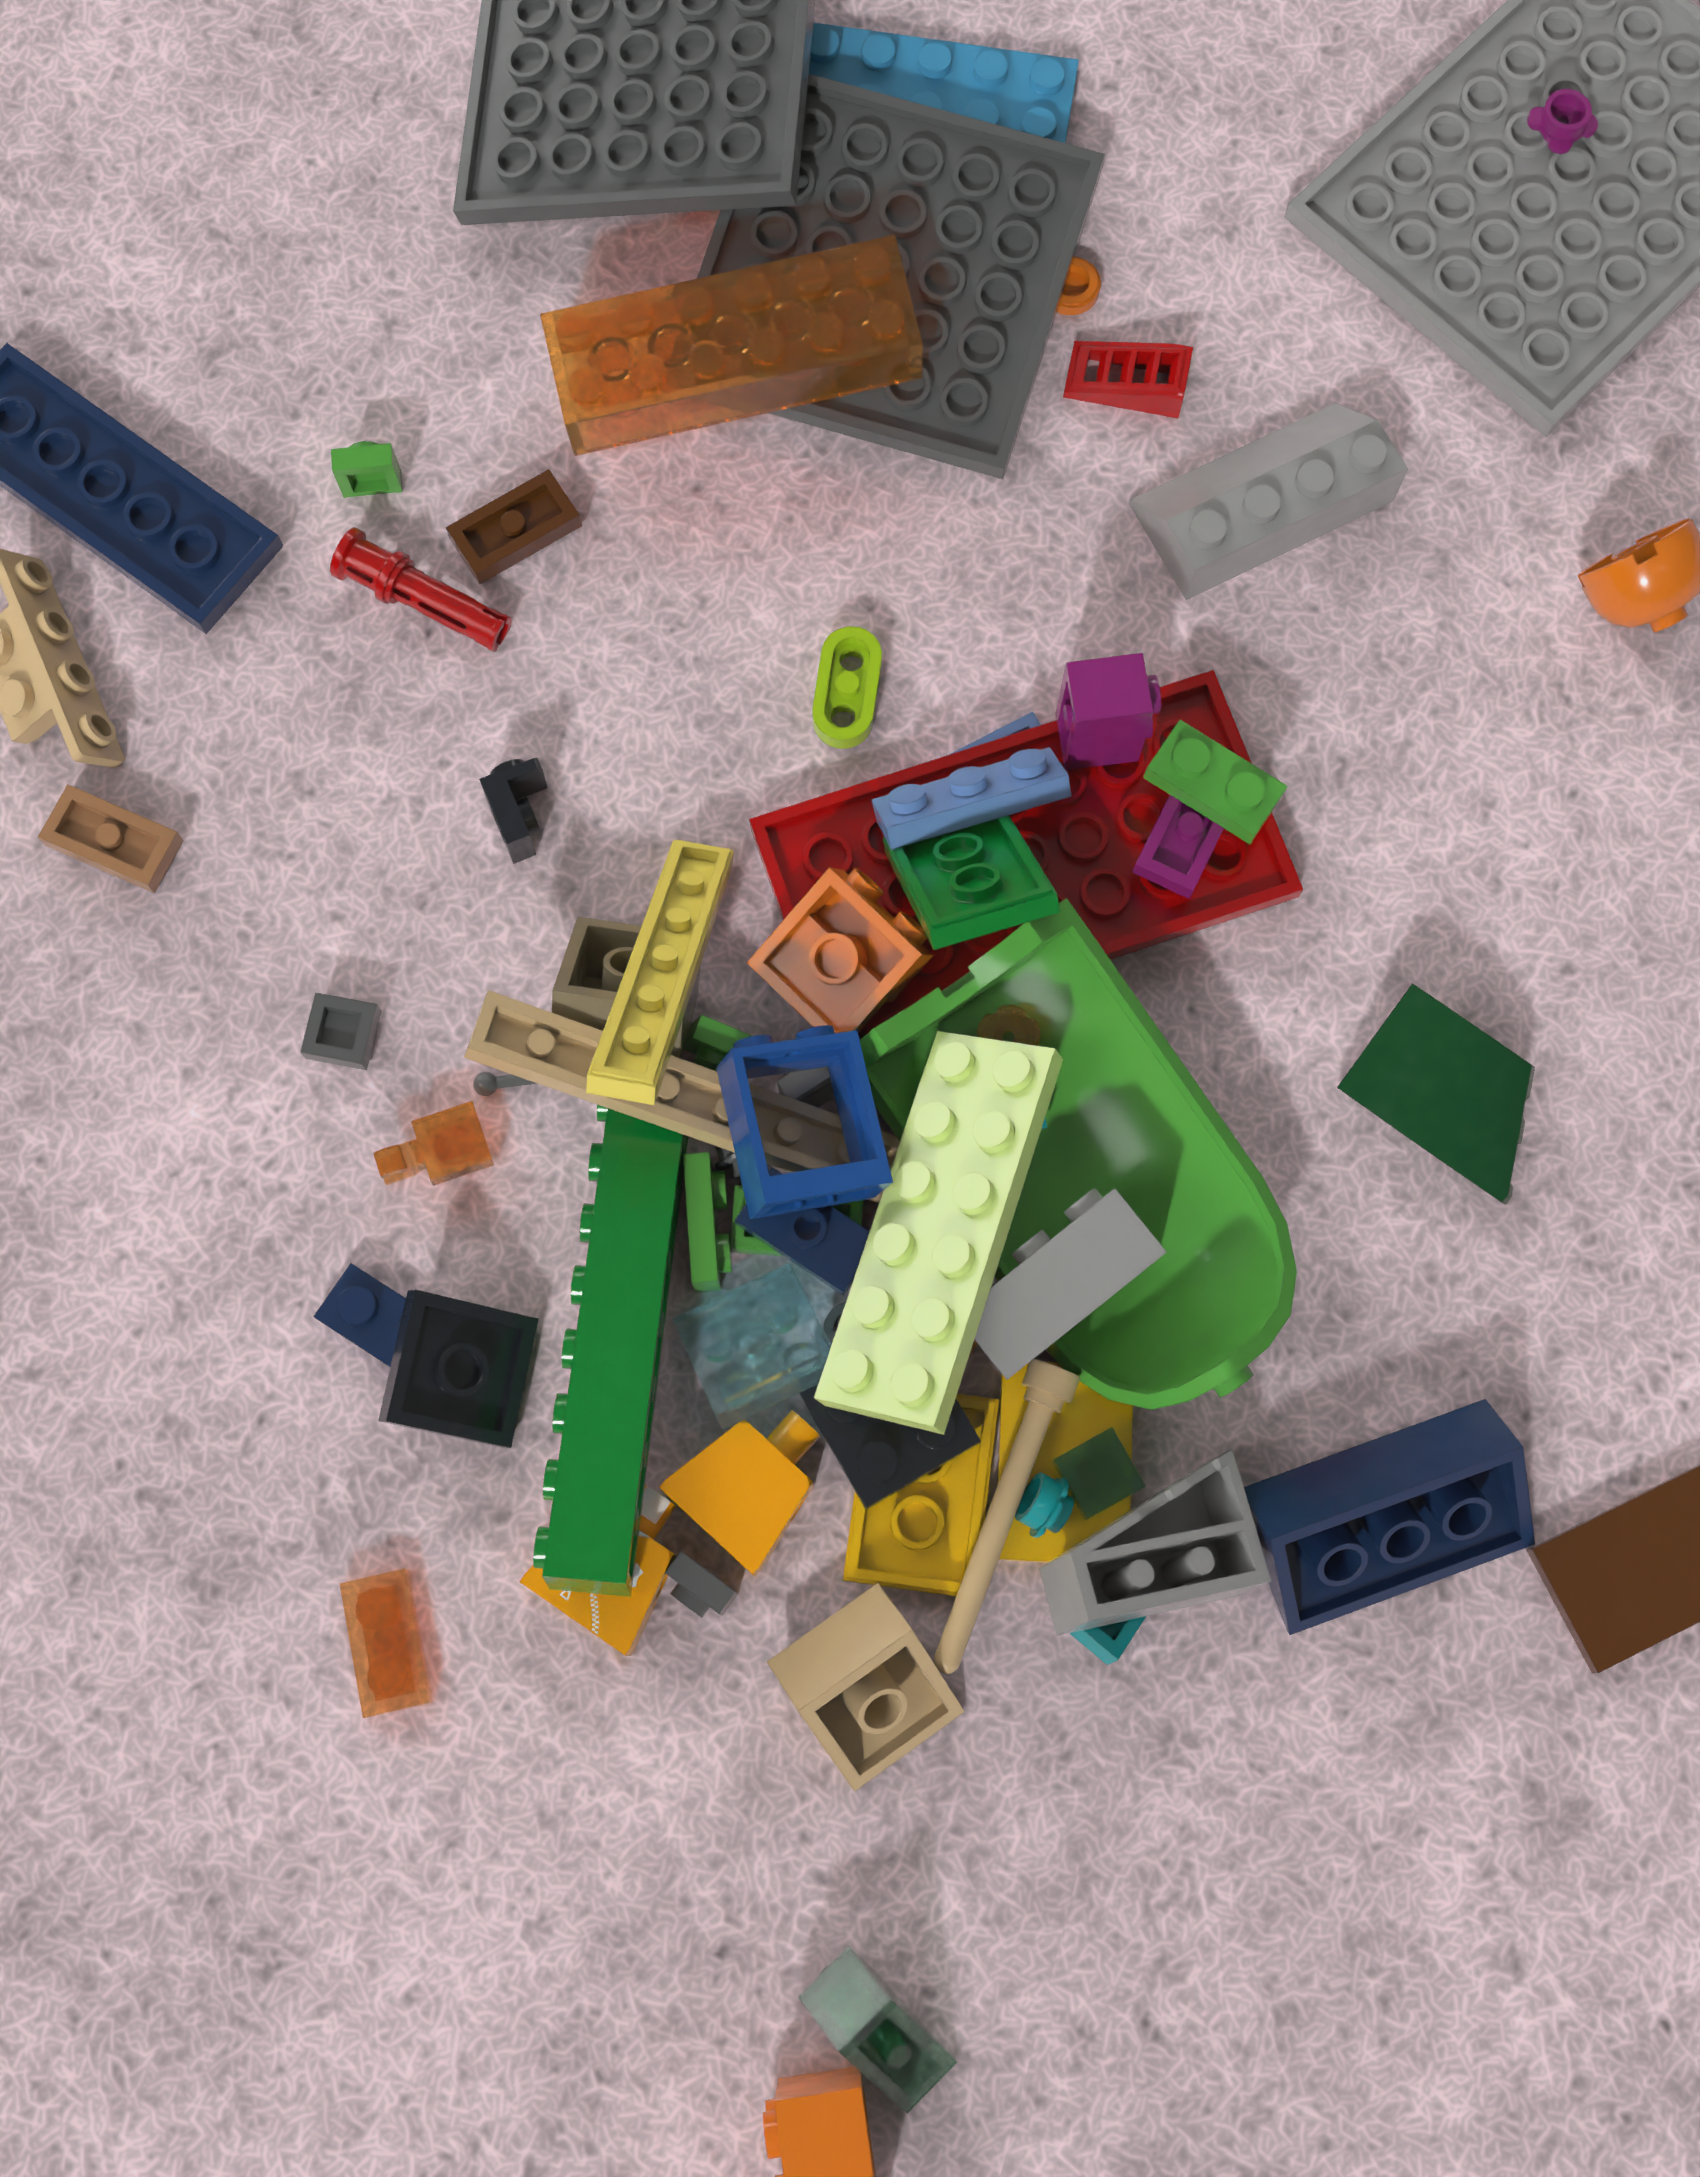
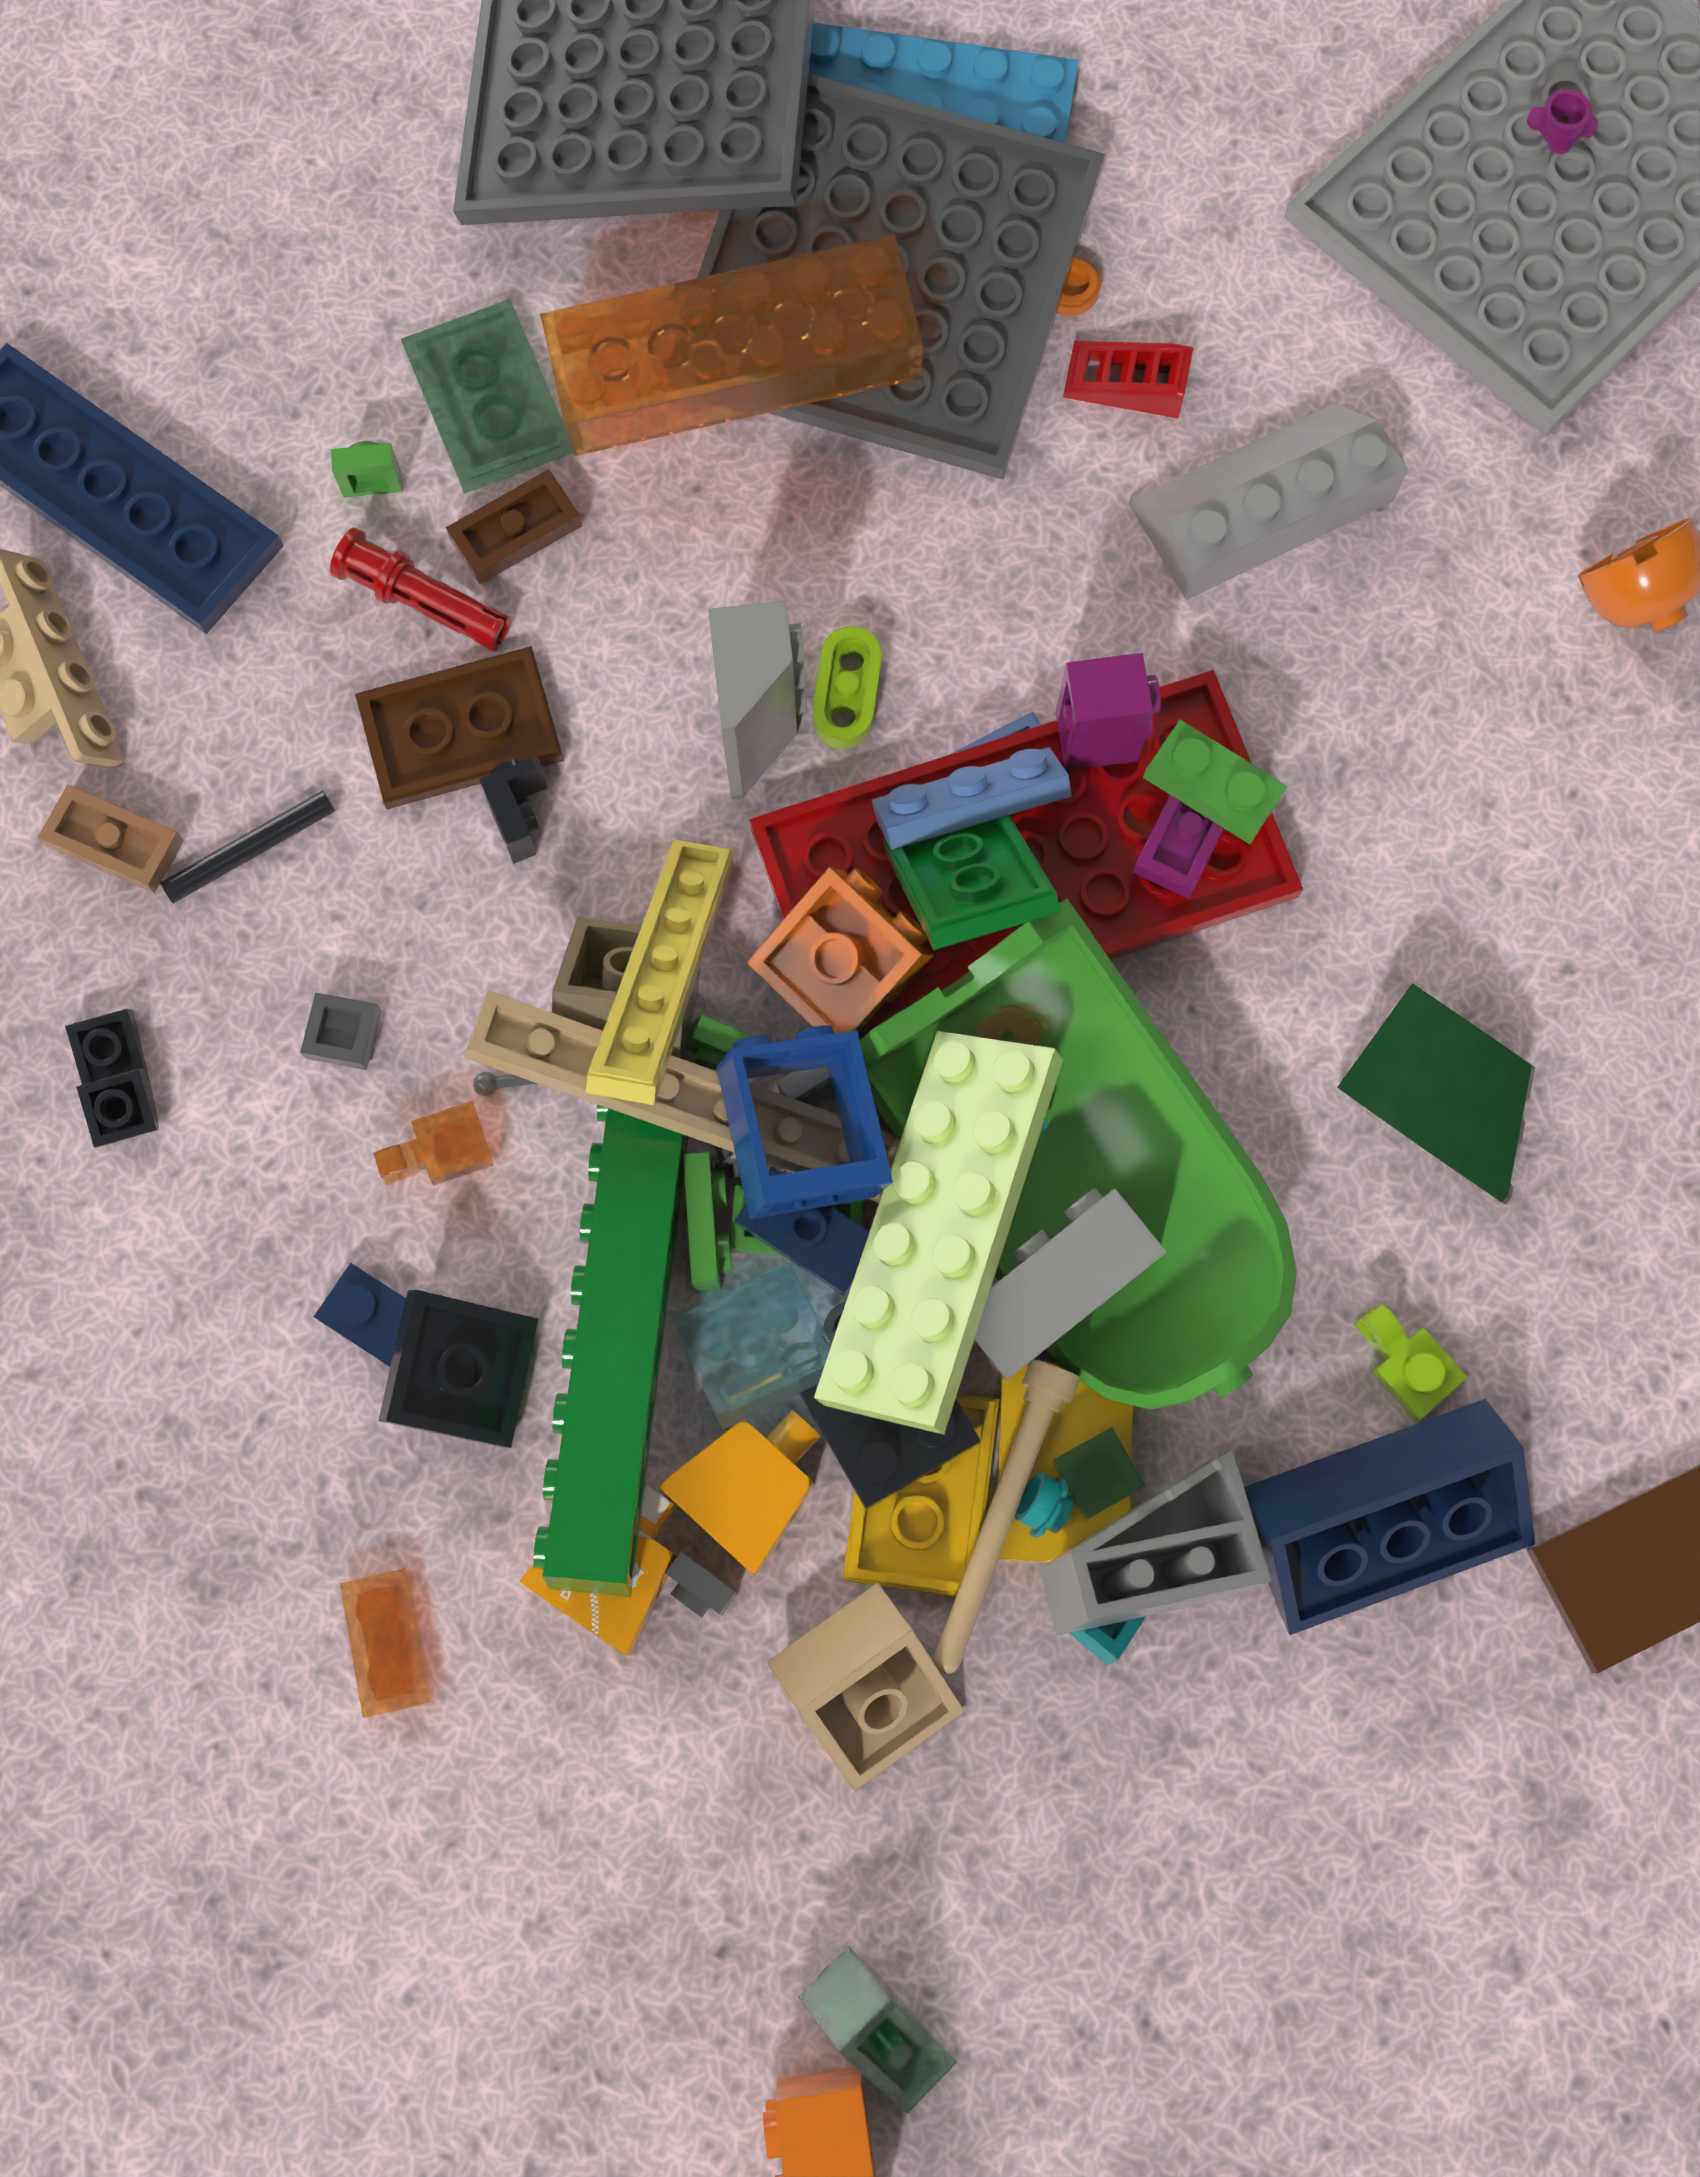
none -> black slope [65,1009,159,1148]
none -> black bar [160,790,335,904]
none -> reddish brown tile [355,646,564,809]
none -> clear green tile [401,299,574,494]
none -> light grey slope [708,600,807,799]
none -> lime plate [1353,1303,1468,1421]

